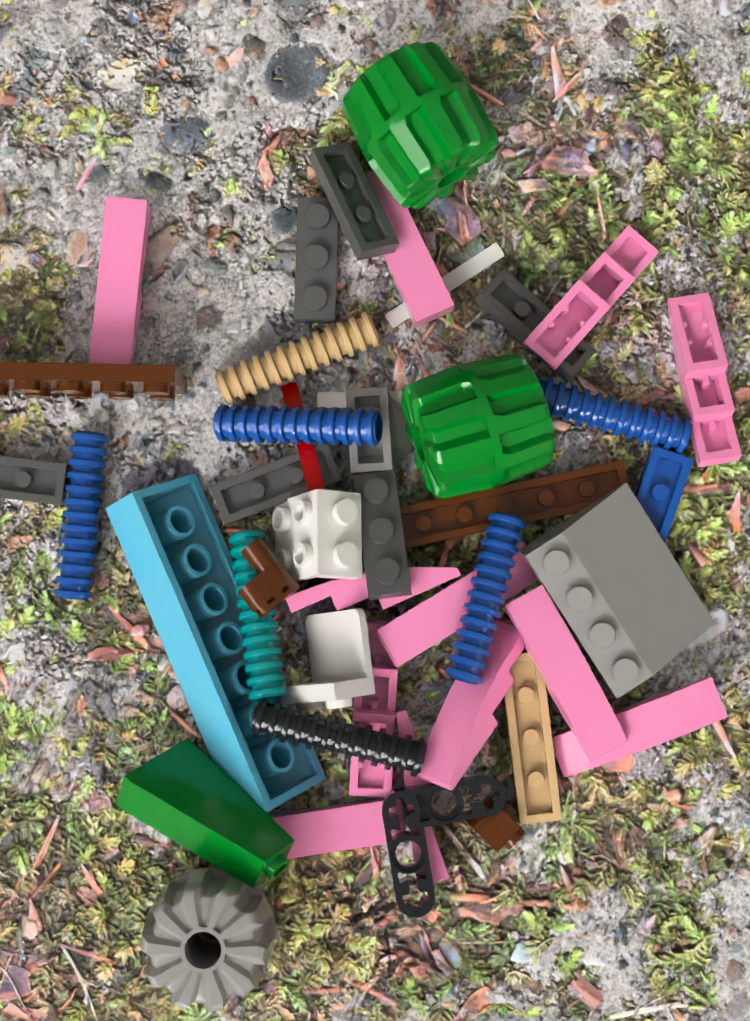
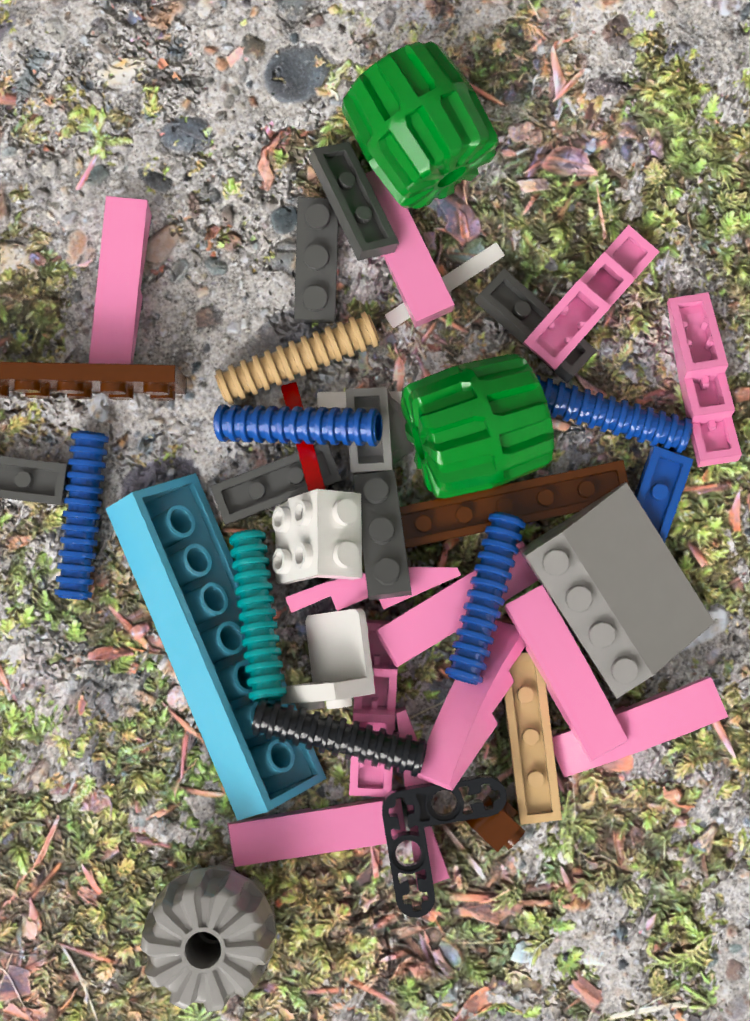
green slope [116,738,295,888] -> none
reddish brown piece [238,537,301,618] -> none

